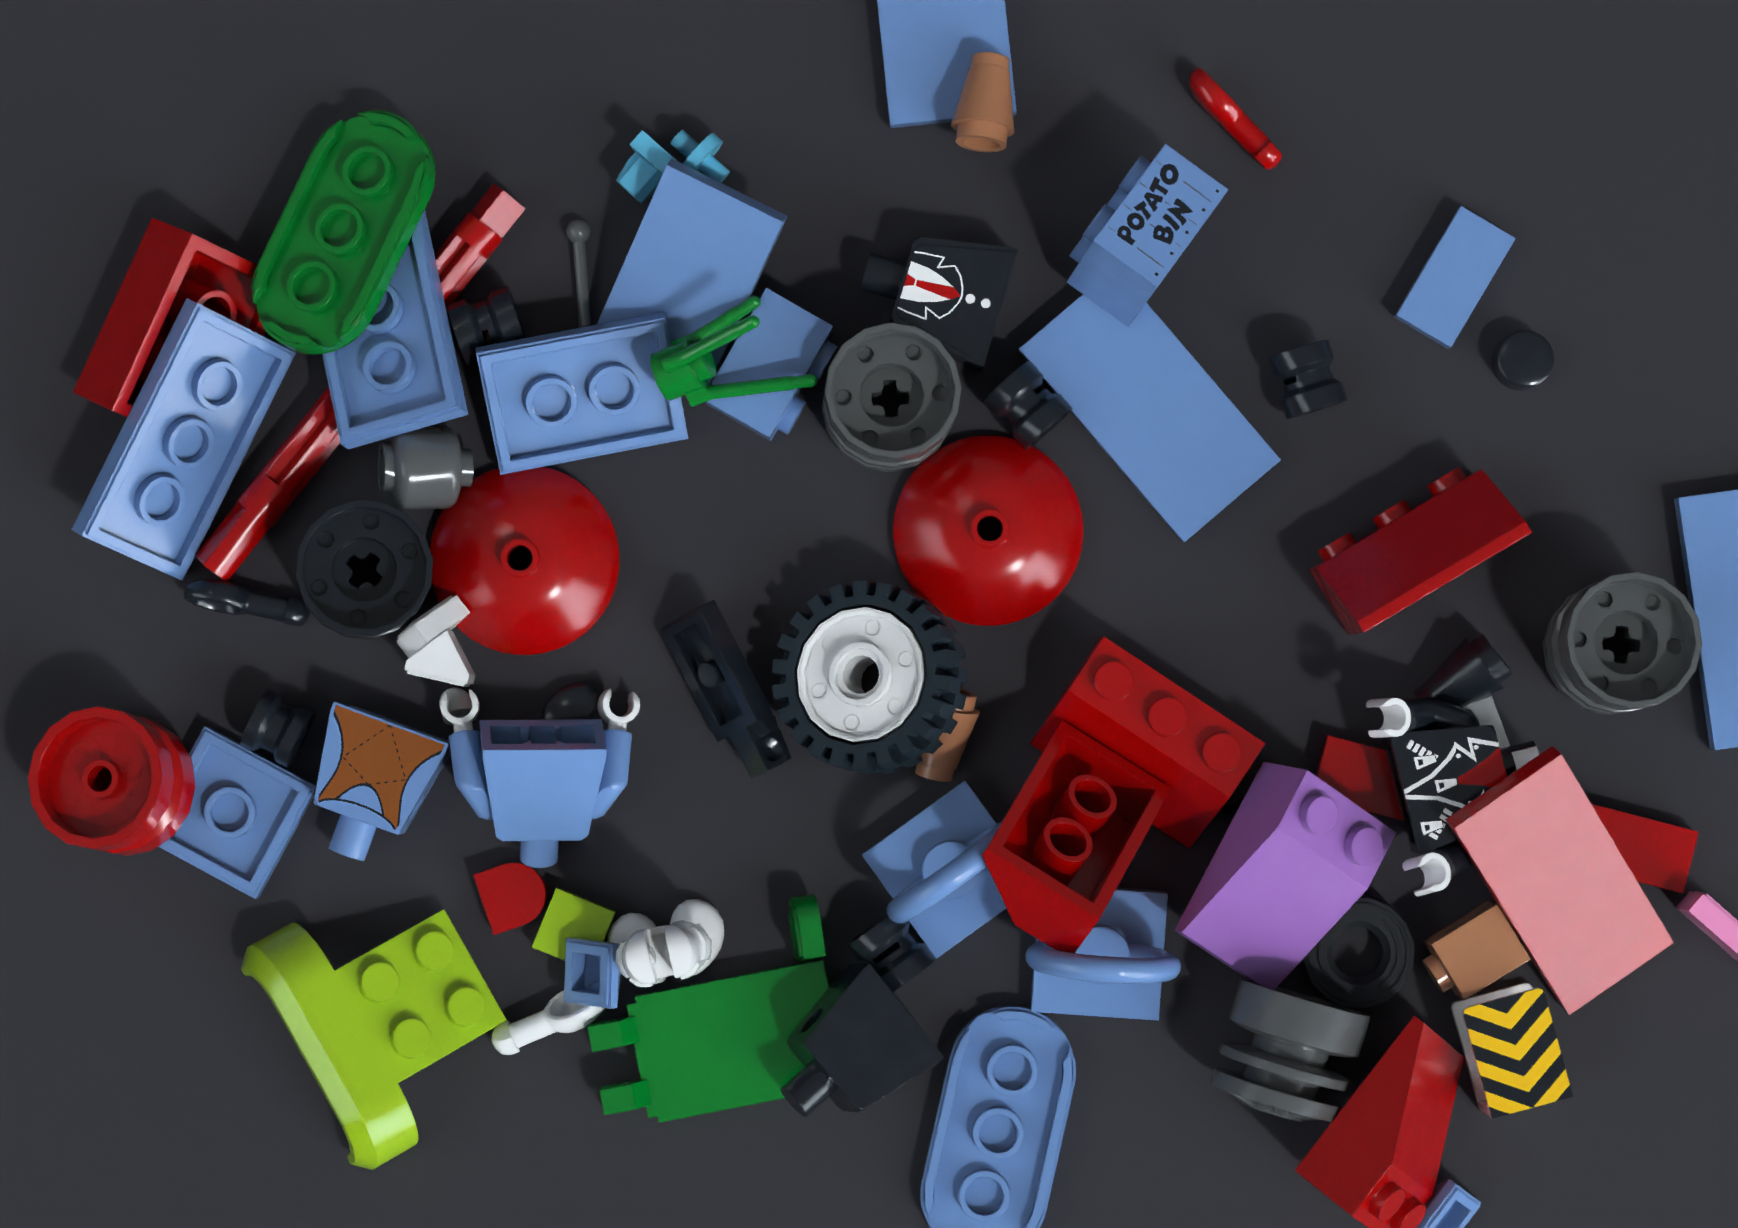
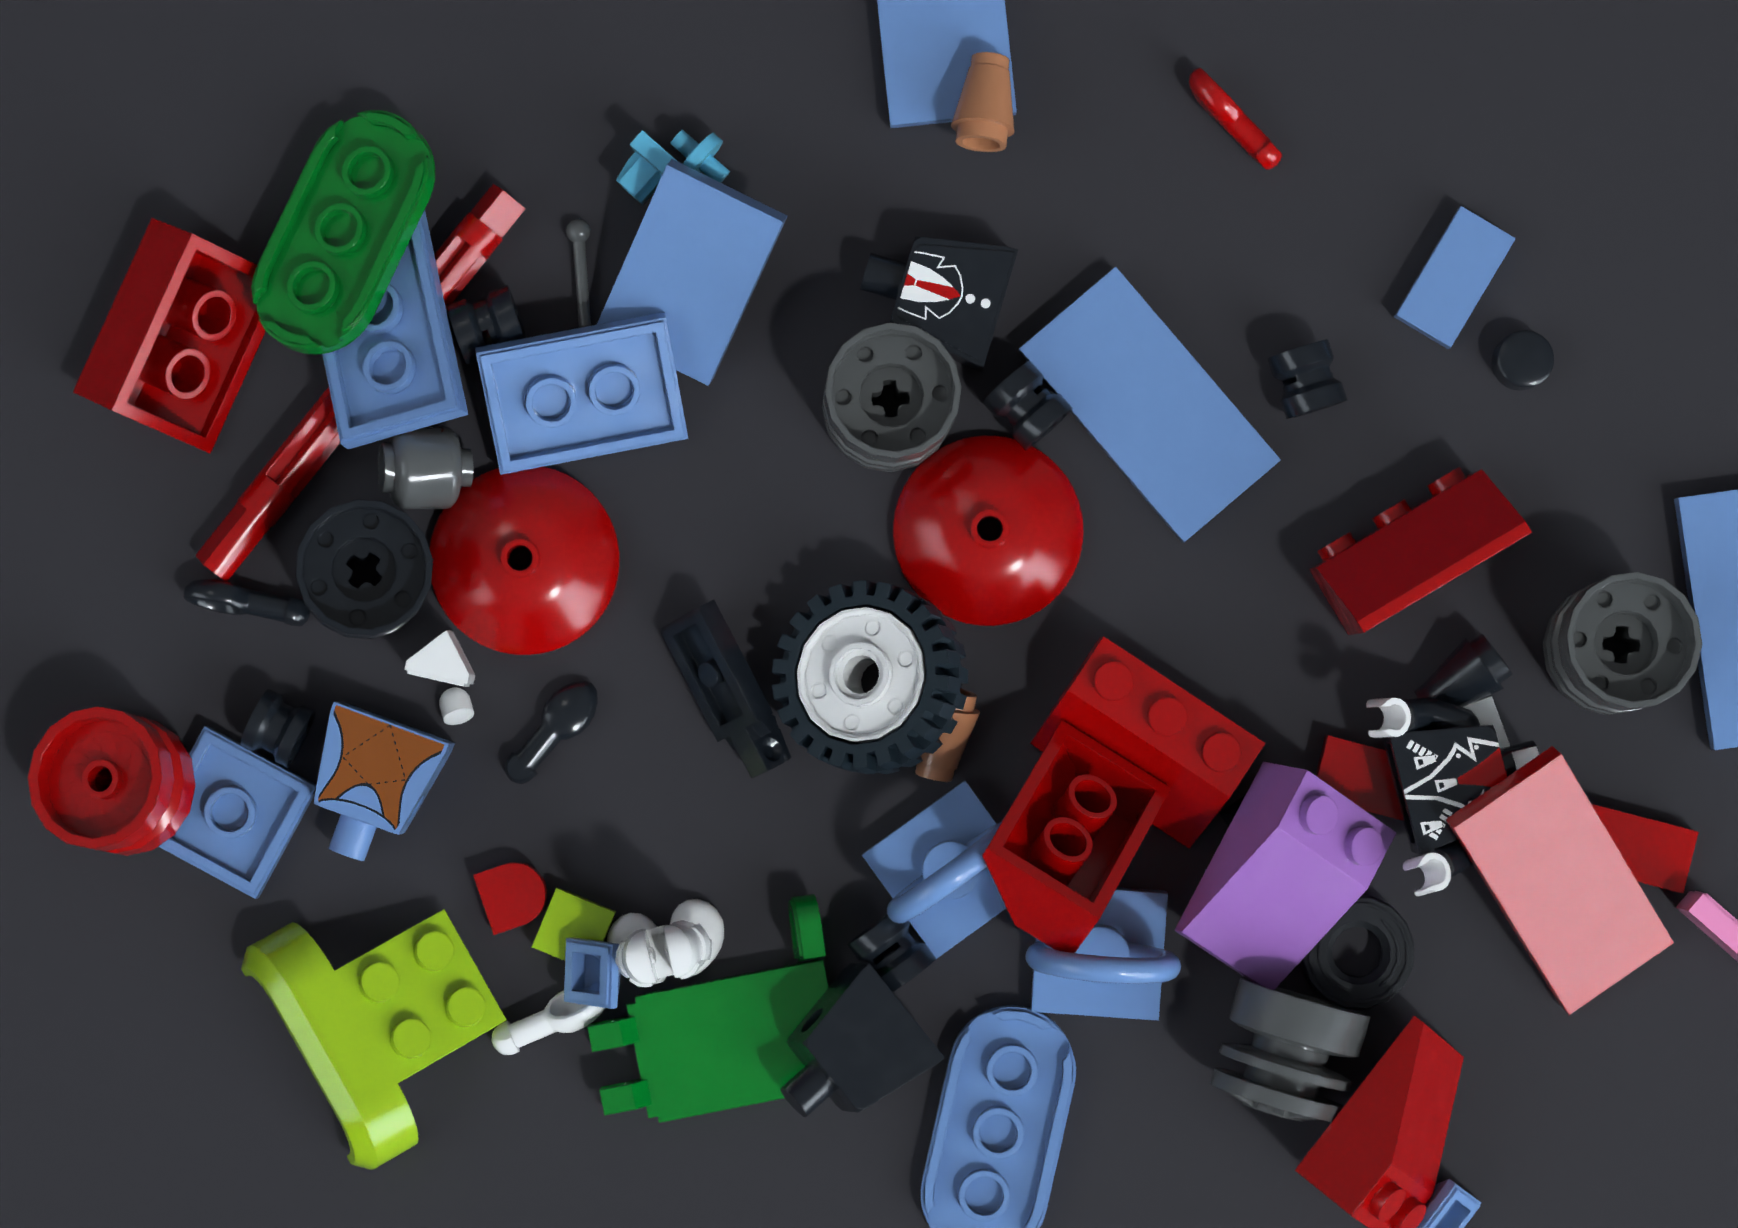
medium blue tile [71,298,296,581] -> none
white tile [396,595,470,658] -> none
medium blue torso [440,688,640,868] -> none
green plant [650,296,818,407] -> none
medium blue brick [704,288,838,442] -> none
medium blue brick [1067,144,1229,327] -> none
nougat brick [1422,901,1531,1000] -> none
piece [1451,982,1573,1119] -> none

